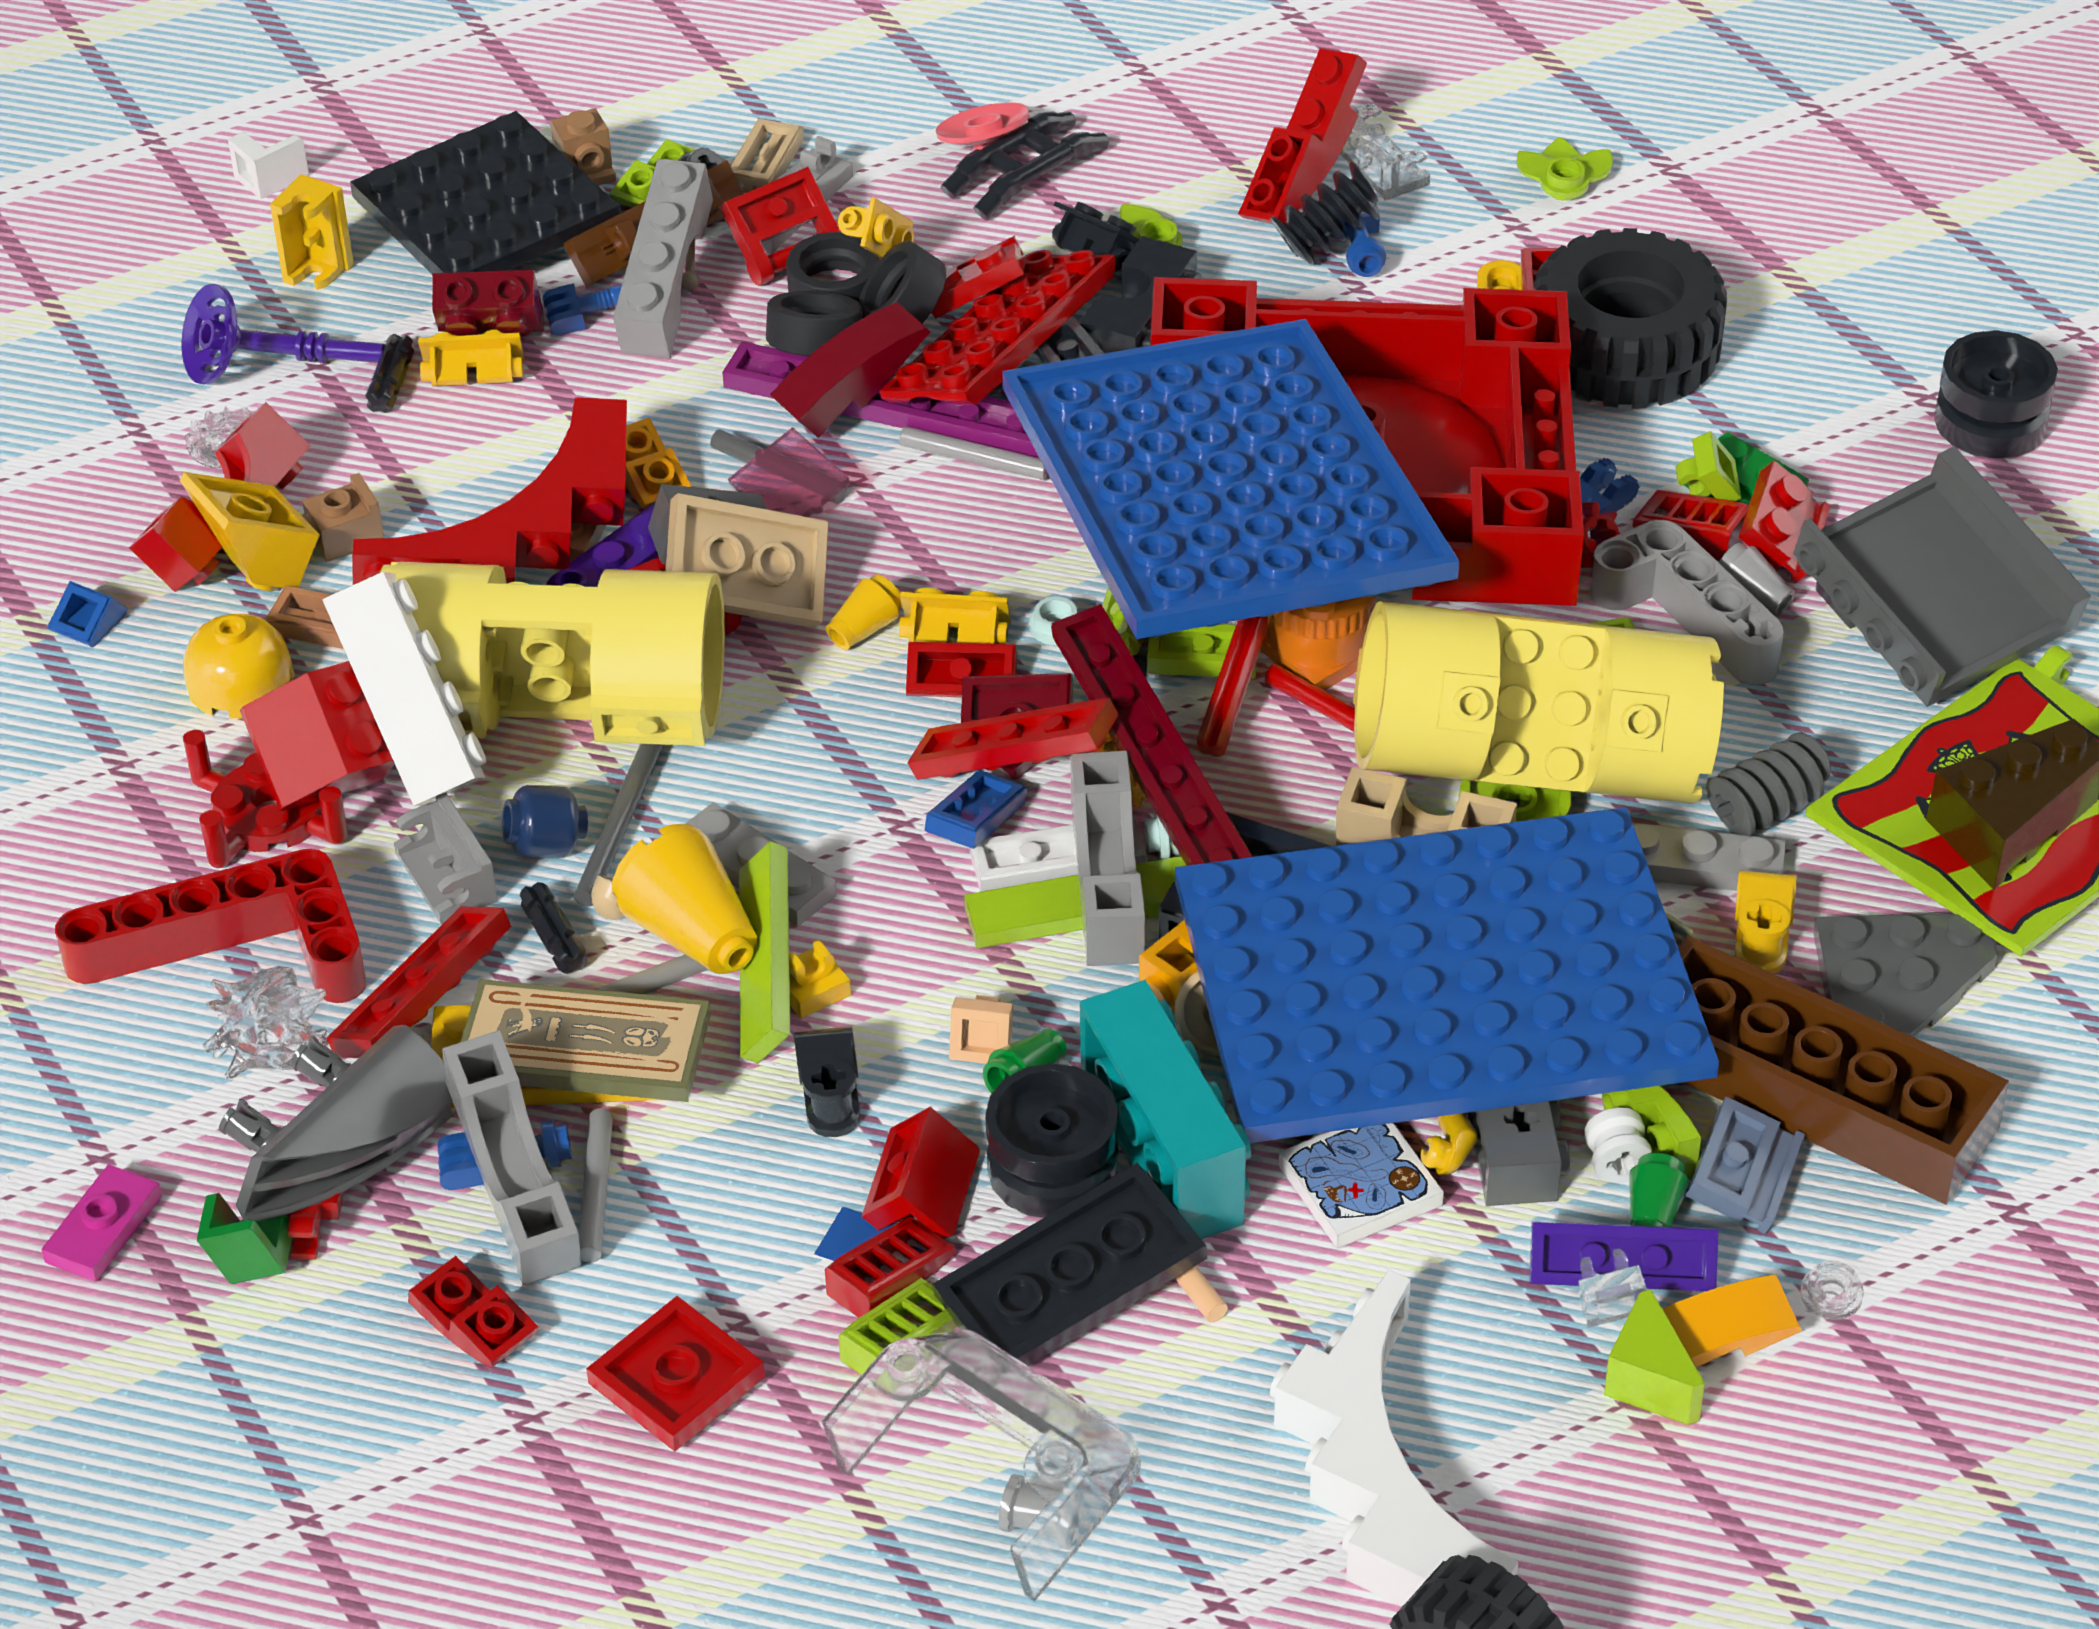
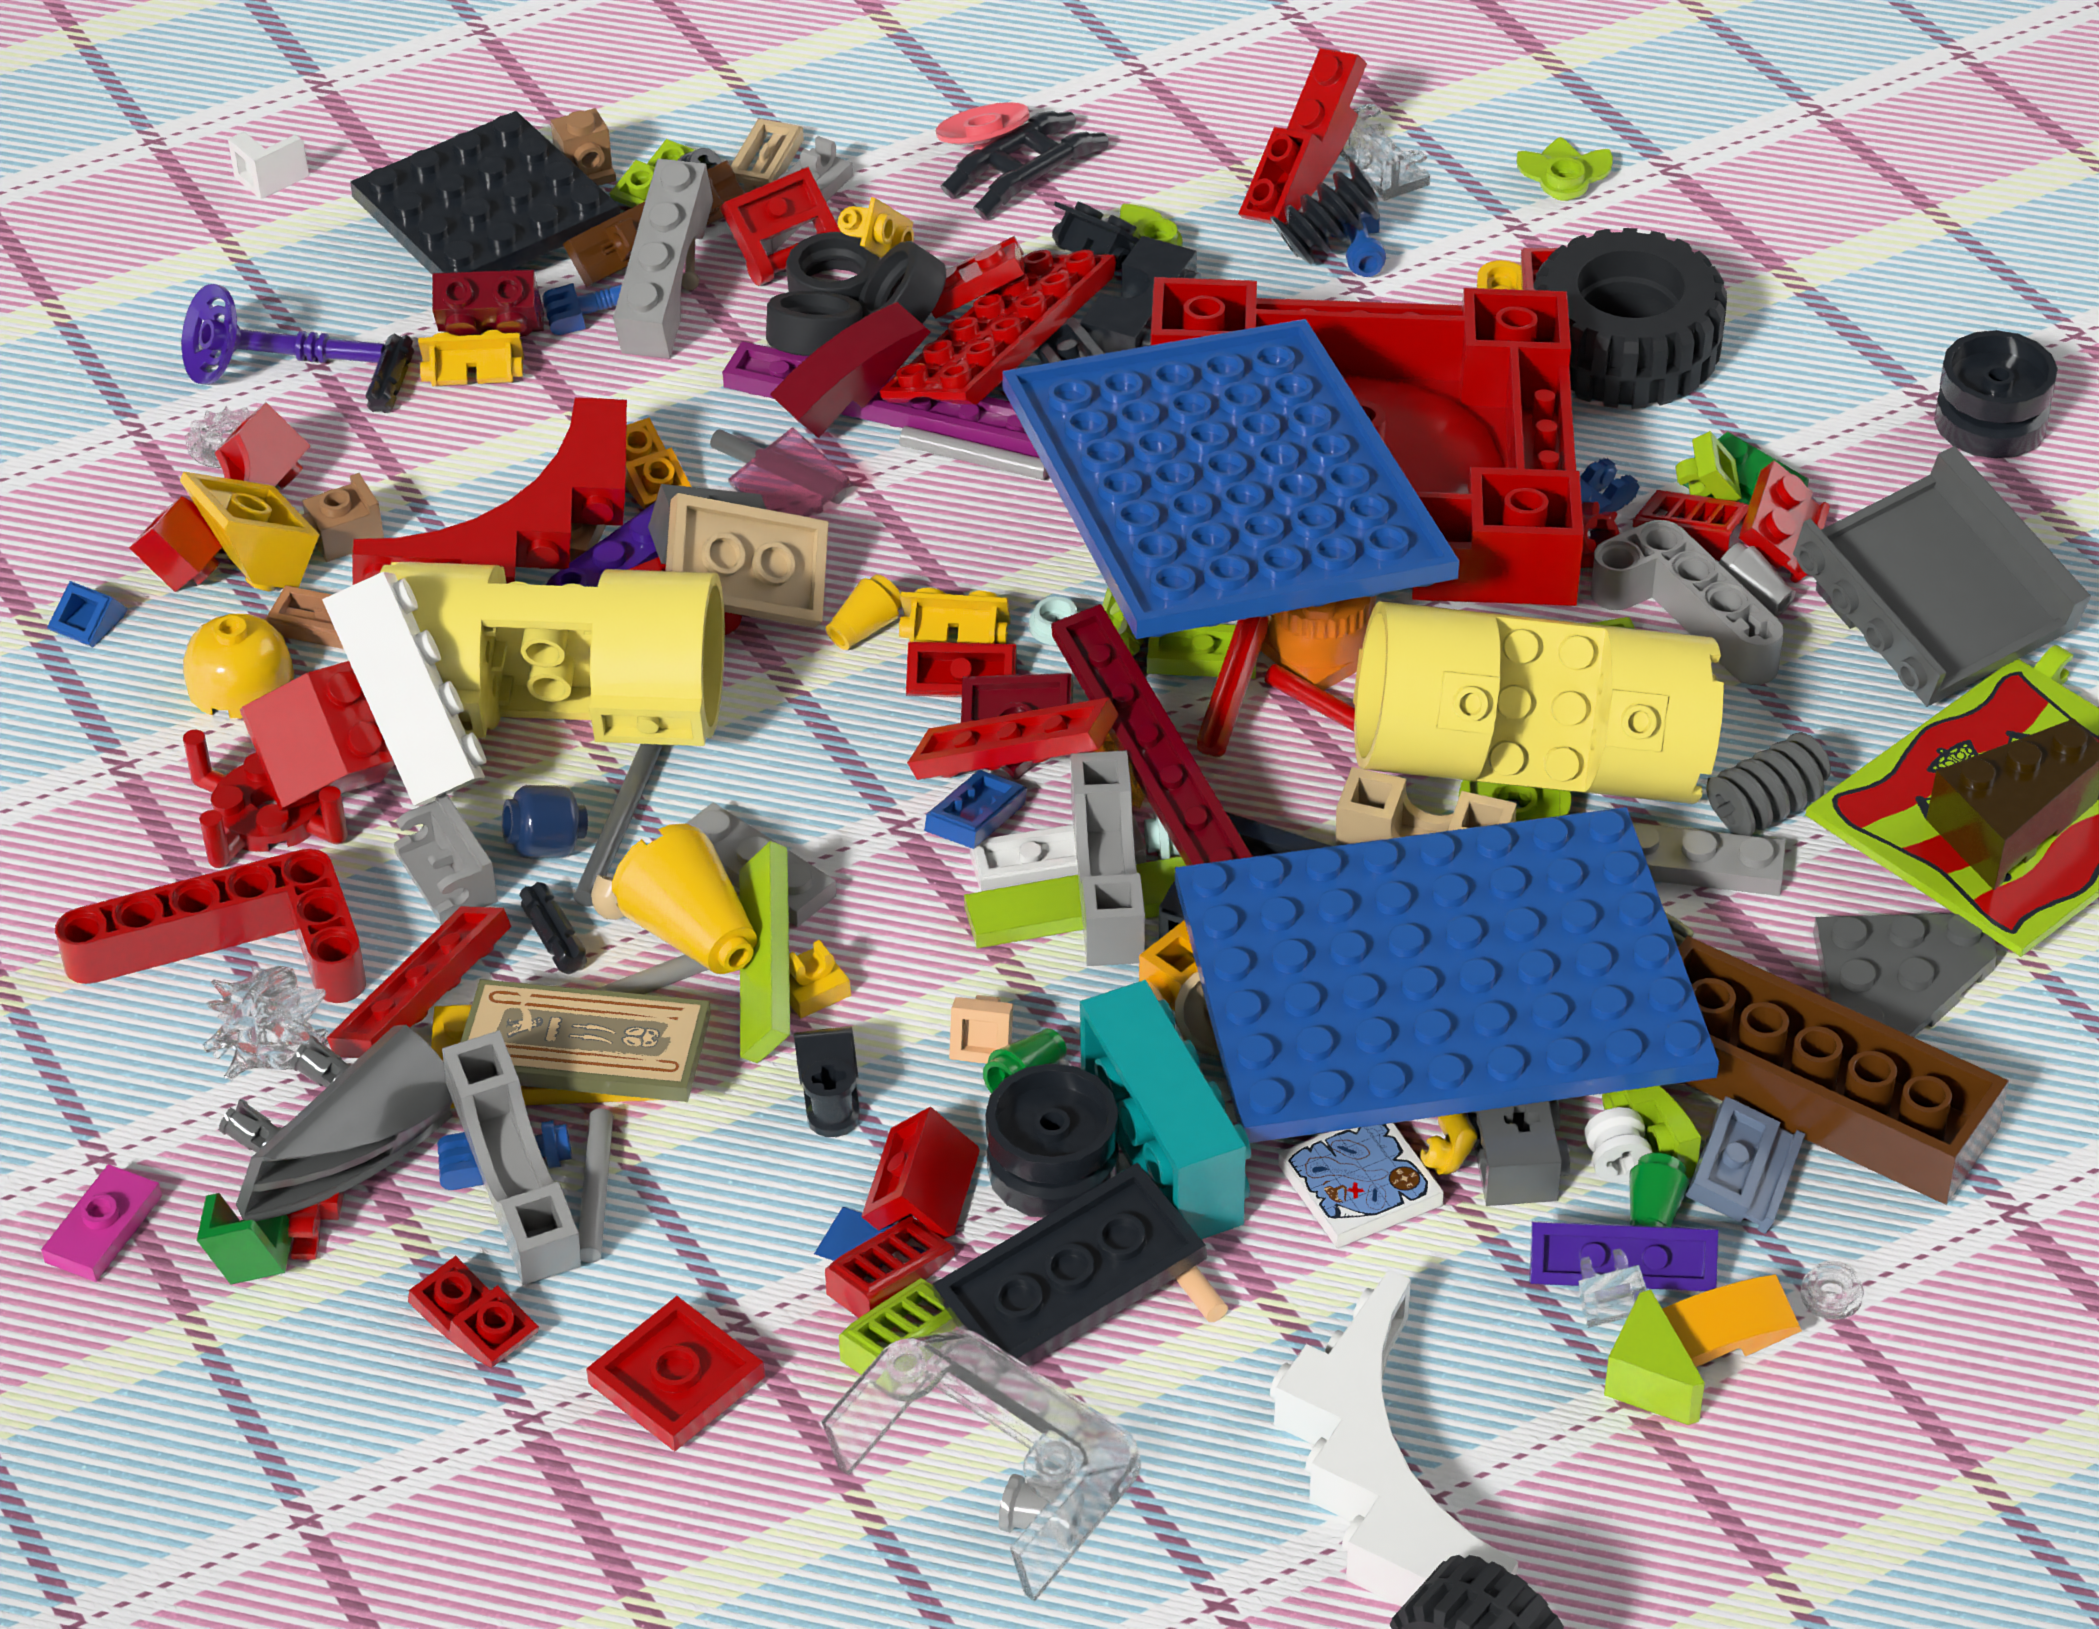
yellow hinge [270,174,354,290] -> none
yellow piece [1735,870,1797,974] -> none

